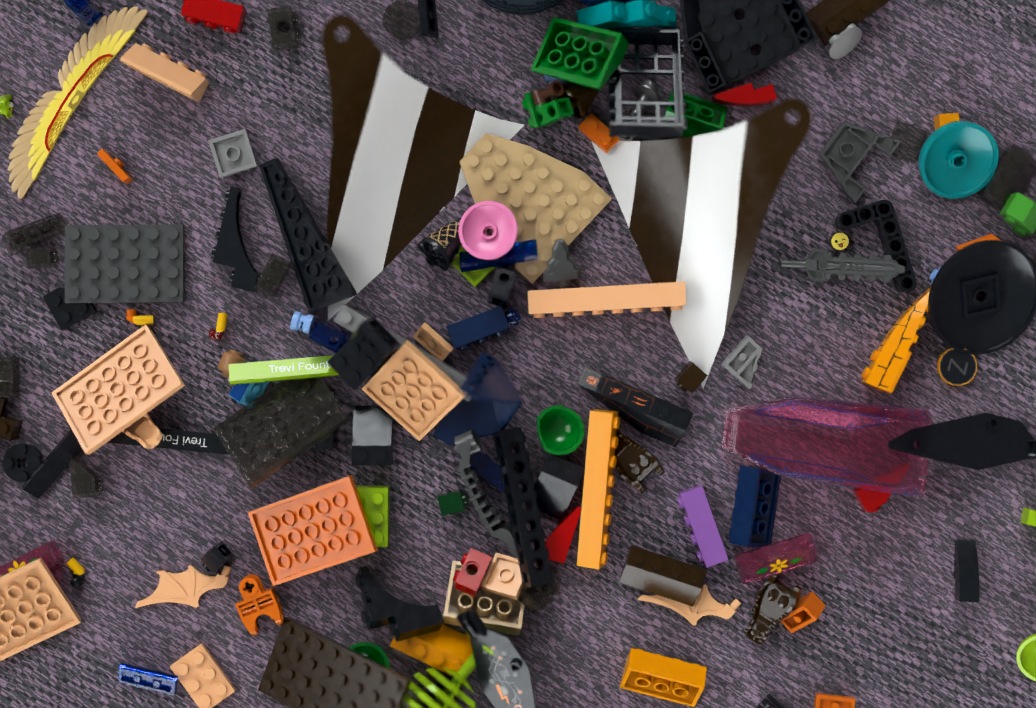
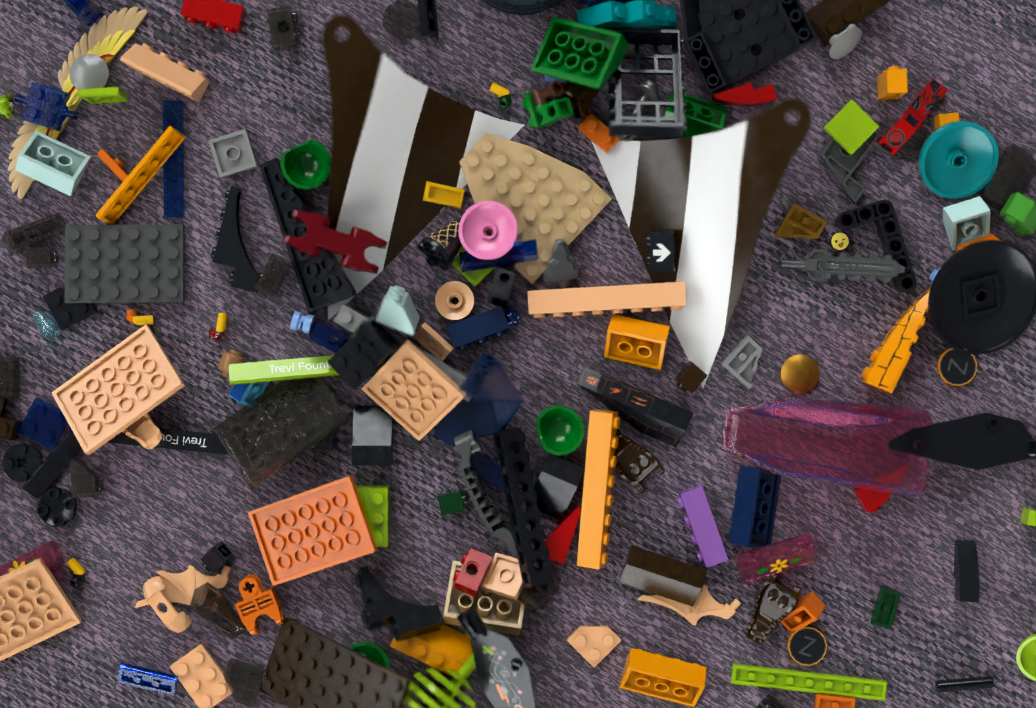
none -> clear blue plate [14,82,79,131]
none -> light aqua slope [15,131,91,196]
none -> clear blue plate [18,397,68,450]
none -> clear light blue cone [32,310,60,339]
none -> black dish [37,488,77,527]
none -> light grey dish [70,54,109,90]
none -> lime tile [79,87,129,104]
none -> light orange tile [96,126,186,225]
none -> light nougat piece [143,576,192,633]
none -> clear blue tile [163,100,185,218]
none -> clear smoke slope [189,582,247,638]
none -> clear smoke plate [224,657,268,708]
none -> green cylinder [280,139,331,190]
none -> dark red piece [283,210,387,274]
none -> light aqua slope [376,285,420,336]
none -> yellow tile [423,181,465,209]
none -> light nougat dish [435,281,474,320]
none -> arm [489,82,512,109]
none -> light nougat plate [566,625,621,668]
none -> light orange slope [604,314,670,370]
none -> black brick [647,230,676,272]
none -> lime tile [730,663,887,701]
none -> pearl gold wing [774,203,828,239]
none -> pearl gold dish [780,354,819,393]
none -> black tile [787,626,827,666]
none -> lime tile [823,99,880,155]
none -> dark green plate [870,586,901,630]
none -> light orange brick [877,66,908,100]
none -> piece [877,78,947,156]
none -> black axle [935,676,994,692]
none -> light aqua slope [943,196,991,251]

